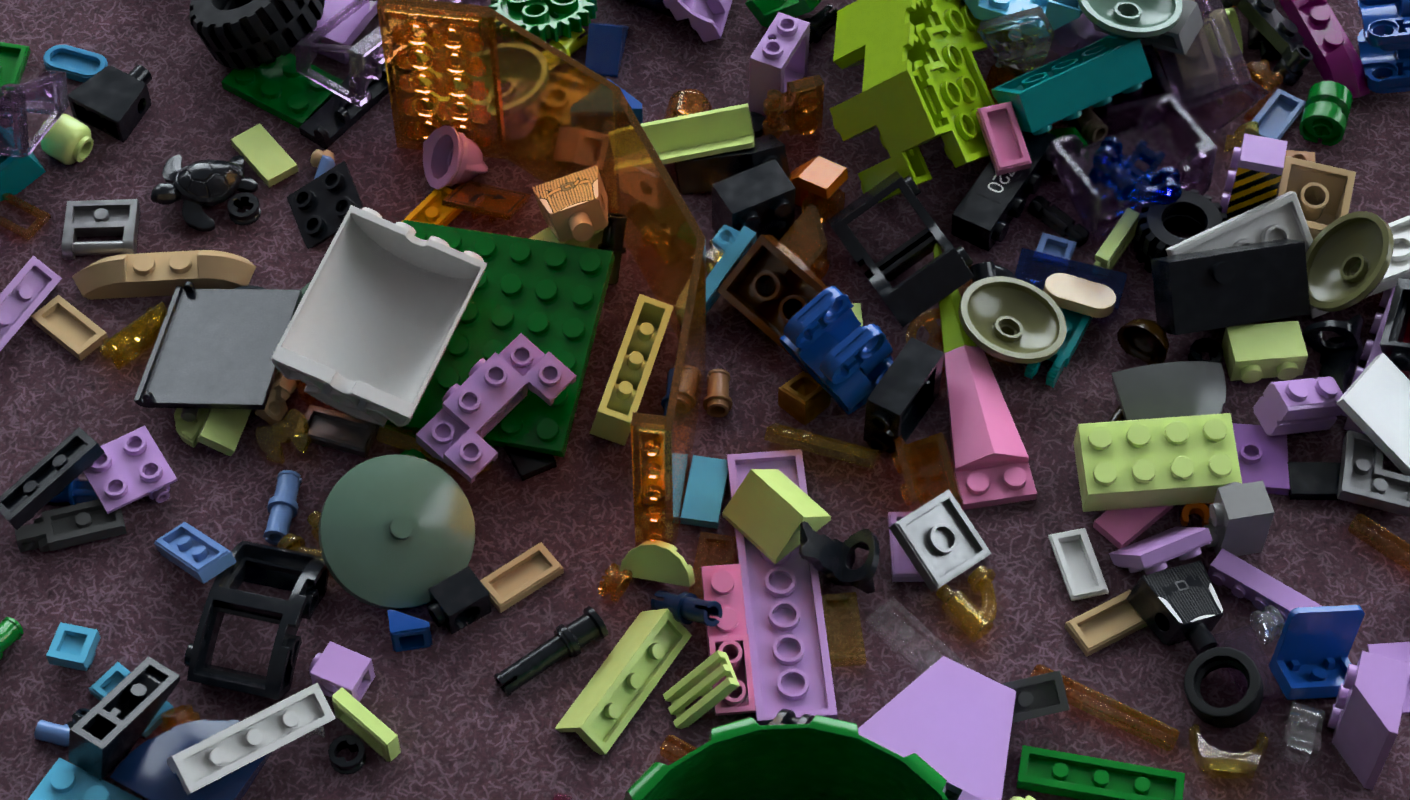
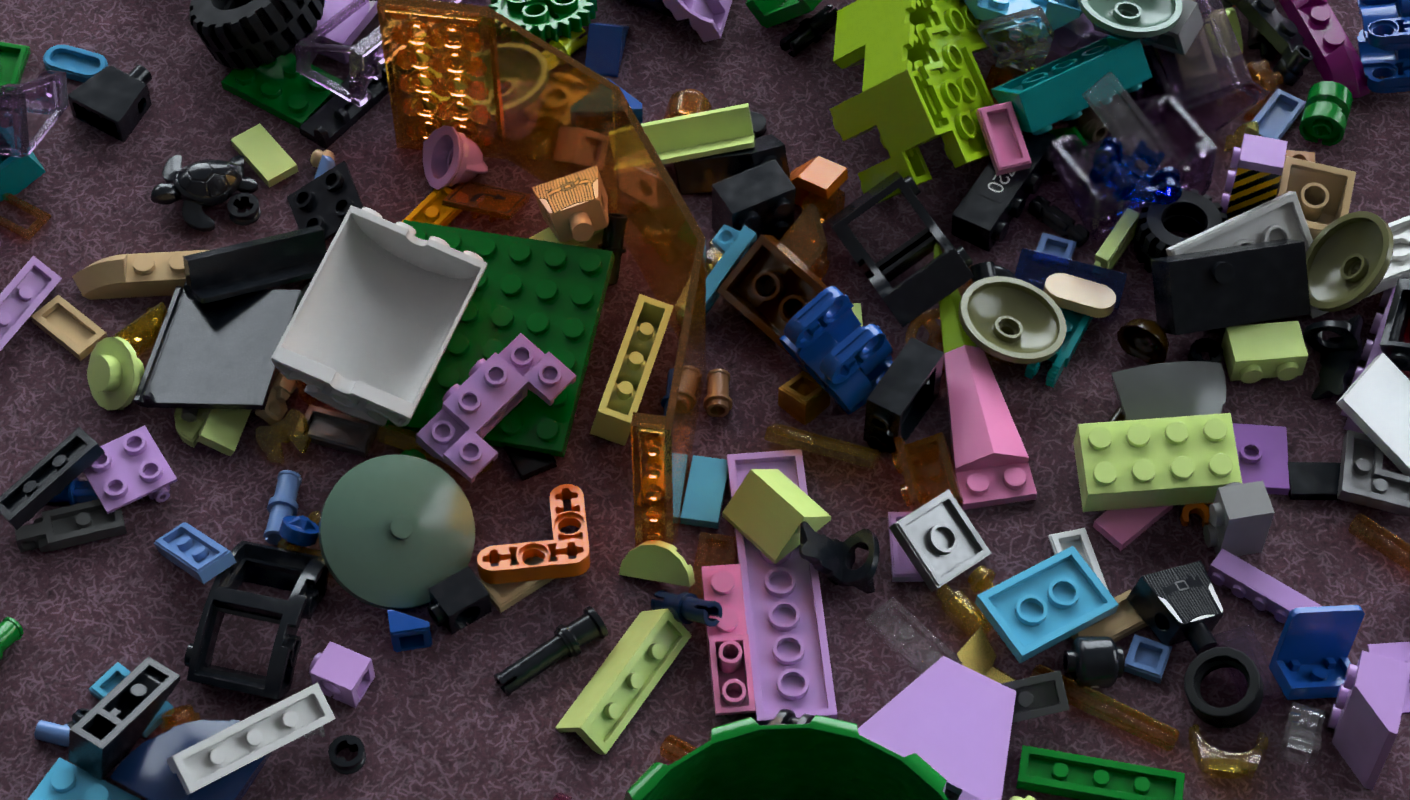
yellowish green head [39,114,94,165] -> none
medium azure tile [46,622,101,671] -> none
flat silver plate [62,199,140,260] -> none
yellowish green tile [332,687,401,762] -> none
clear orange bush [598,563,632,602] -> none
yellowish green tile [663,650,740,729] -> none
lavender window [749,12,810,122] -> none
clear orange plate [762,74,824,140] -> none
clear yellow tile [821,592,866,667] -> none
lavender tile [1109,526,1213,574] -> none
clear bush [1250,605,1285,645] -> none
lavender brick [1253,376,1343,436] -> none
none -> yellowish green piece [87,337,145,410]
none -> black panel [183,225,326,304]
none -> blue tile [279,515,319,547]
none -> orange beam [477,484,591,584]
none -> clear yellow sticker [957,627,1017,684]
none -> medium azure plate [975,546,1119,663]
none -> black head [1063,636,1124,688]
none -> clear tile [1082,72,1174,177]
none -> medium blue tile [1124,634,1172,683]

